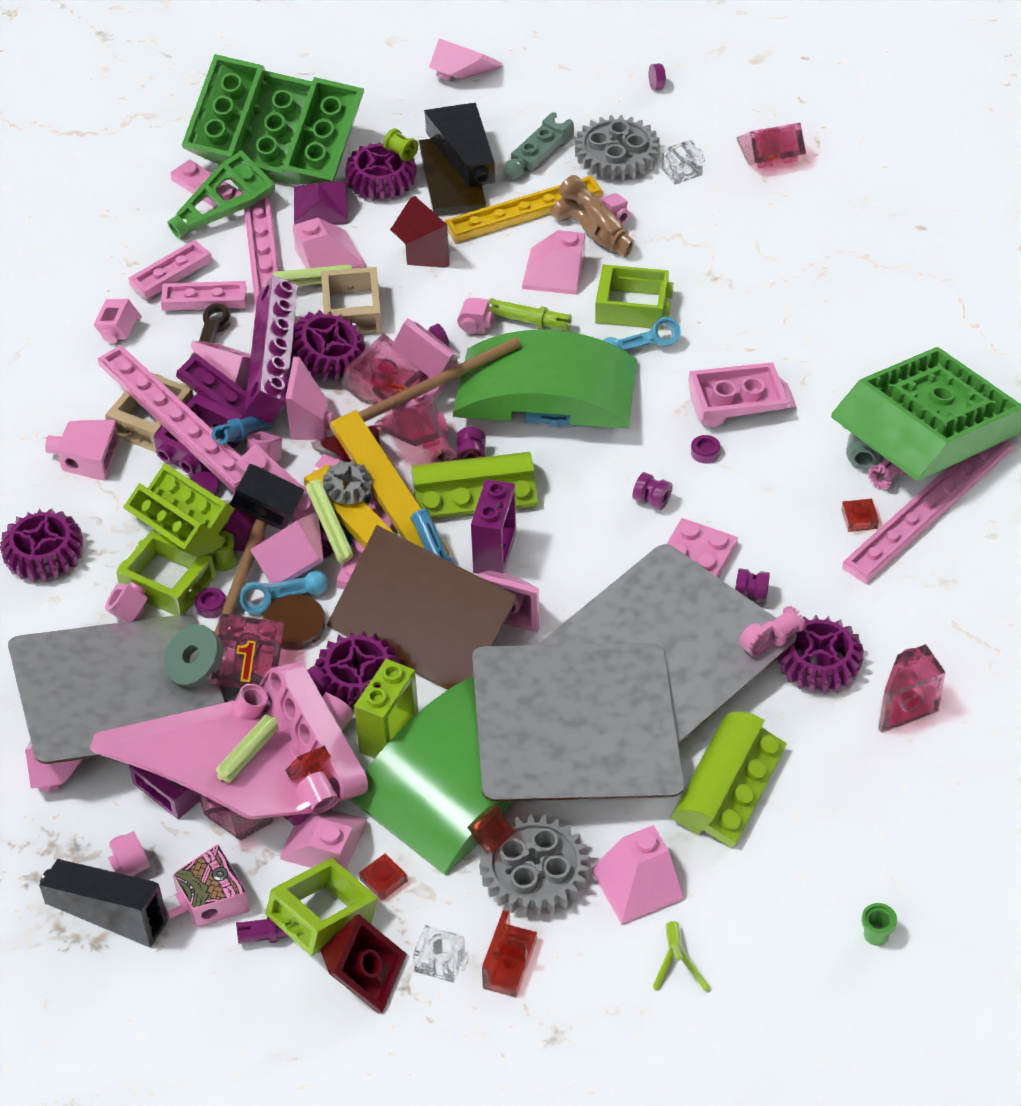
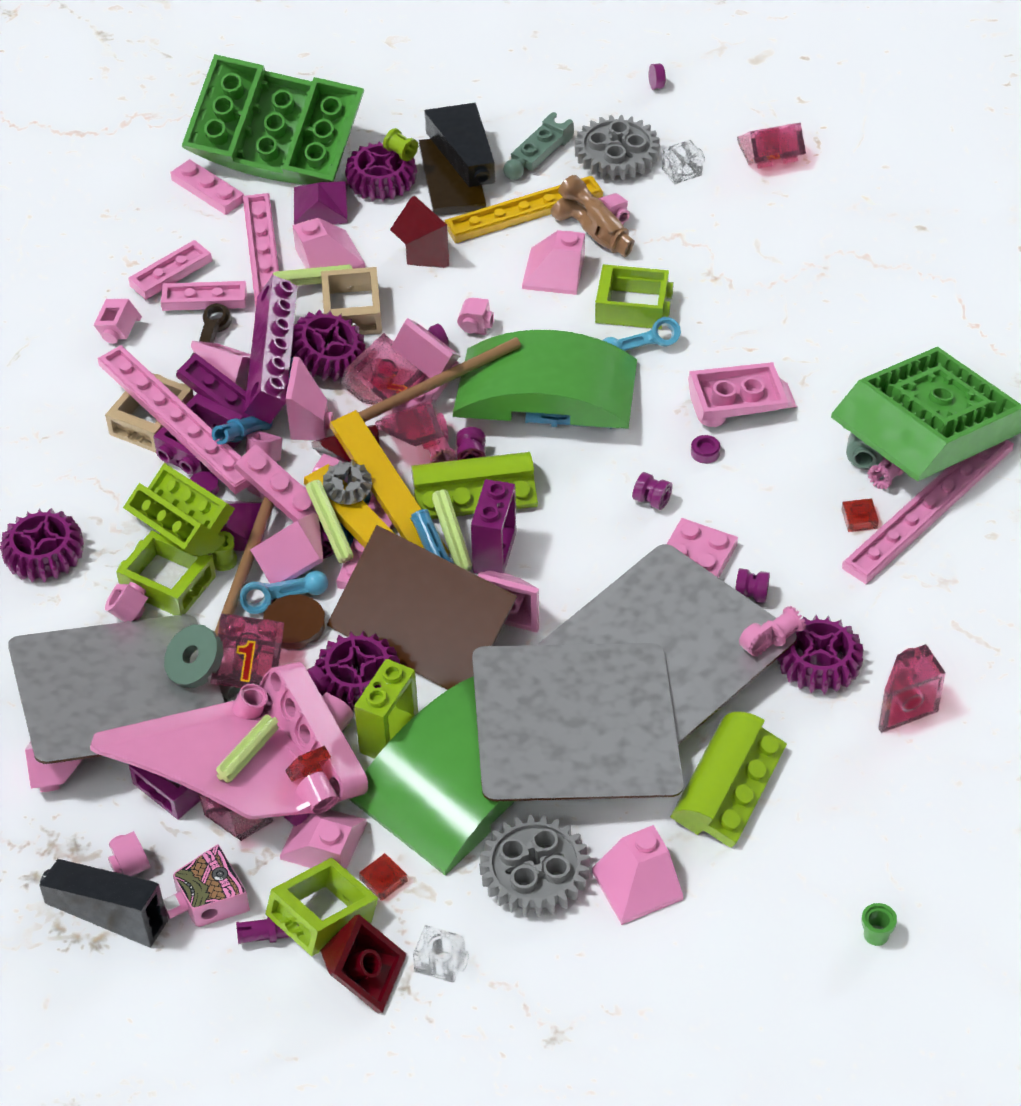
bright pink torso [45,419,120,481] -> none
bright green plate [167,150,276,239] -> none
magenta tile [195,588,226,618] -> none
black panel [230,464,304,530] -> none
bright pink slope [429,38,502,81] -> none
clear red plate [467,805,515,854] -> none
clear red panel [482,910,537,998] -> none
lime pin [489,298,572,331] -> none
lime plant [653,921,710,991] -> none
none -> yellowish green axle [432,489,472,571]

